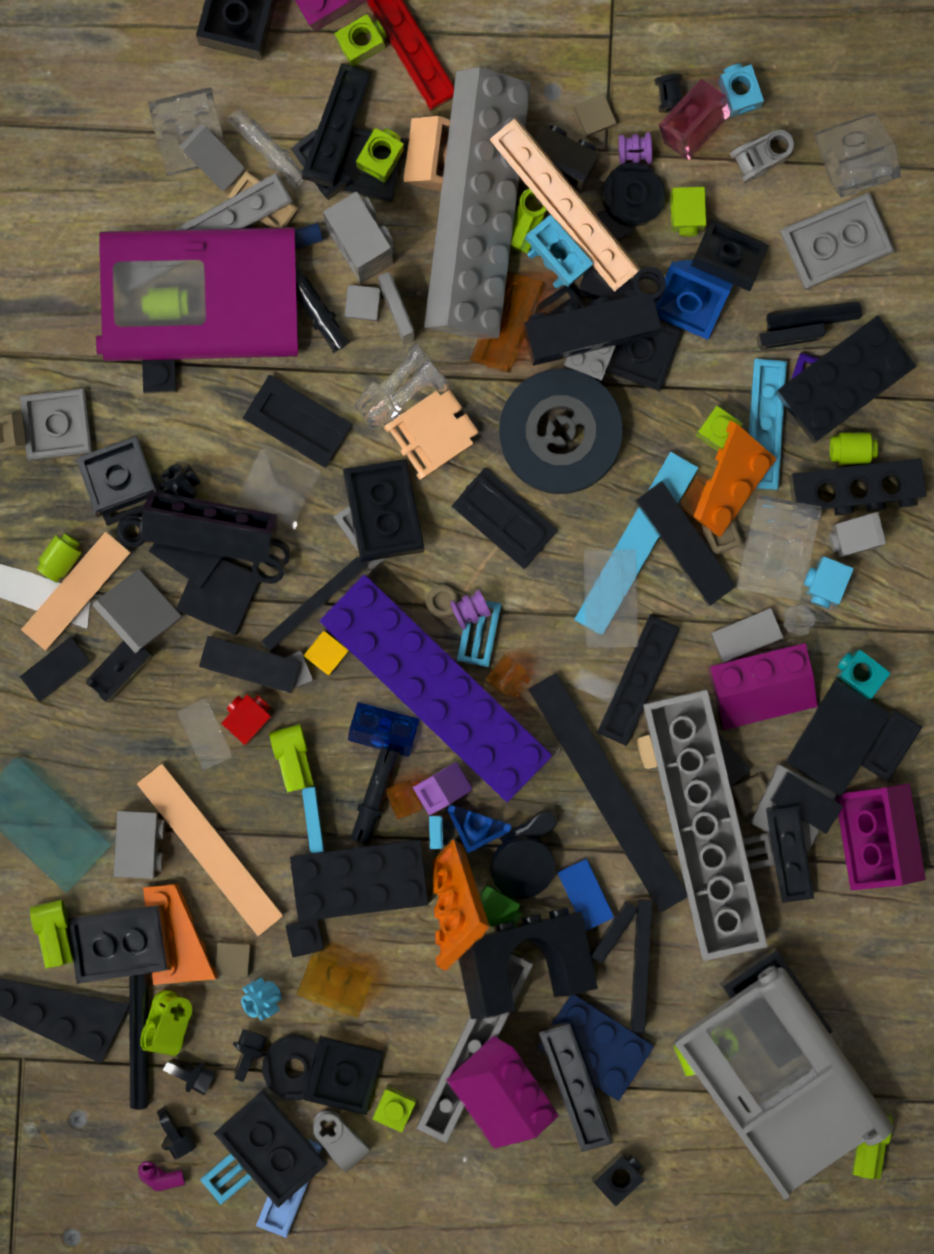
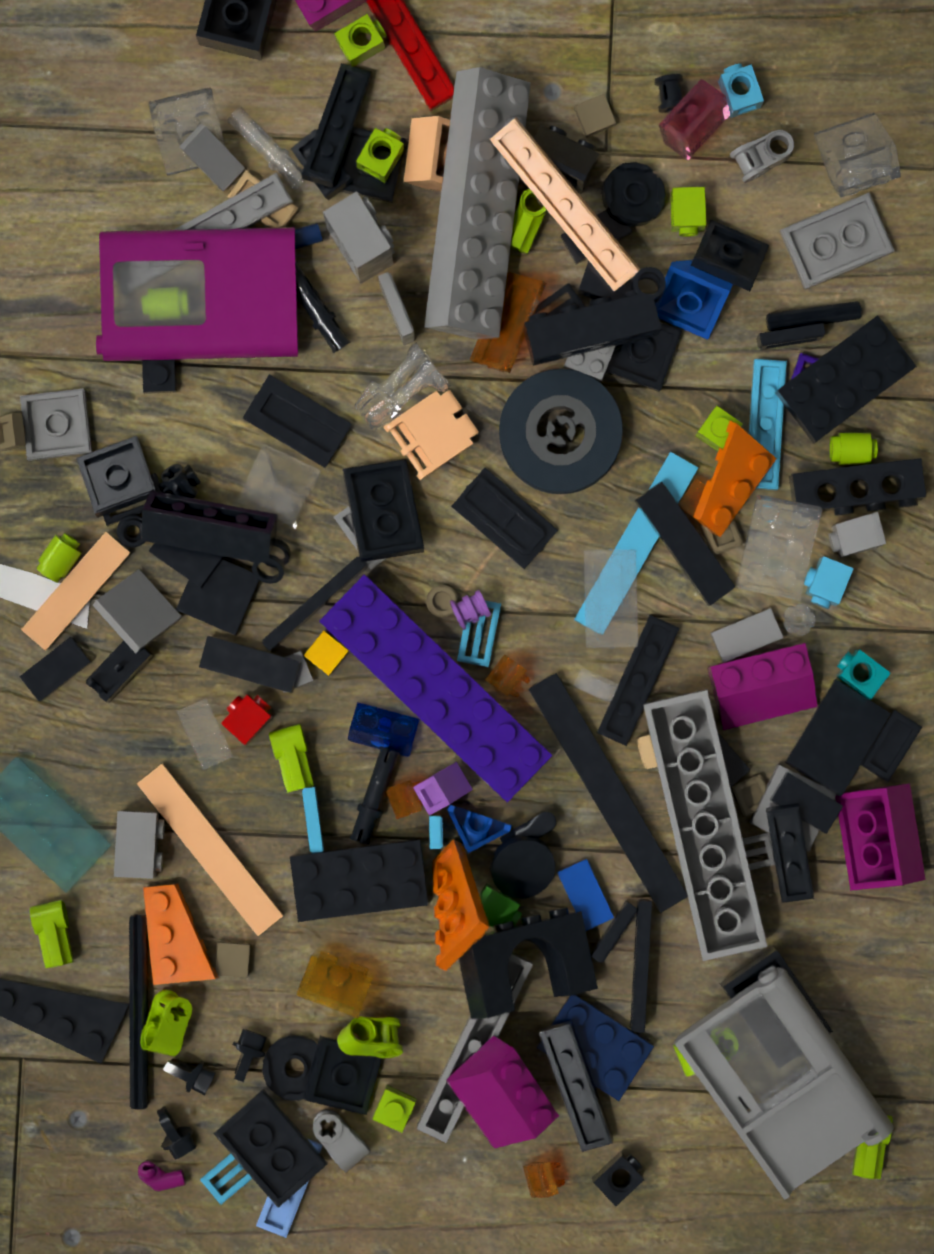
black tile [68,905,172,984] -> none
medium azure gear [241,978,282,1021] -> none
black plate [285,920,325,958] -> none
light grey tile [345,285,380,322] -> none
medium azure piece [525,215,594,288] -> none
medium lavender bush [618,132,652,164] -> none
none -> lime piece [337,1016,403,1058]
none -> clear orange tile [523,1162,565,1198]

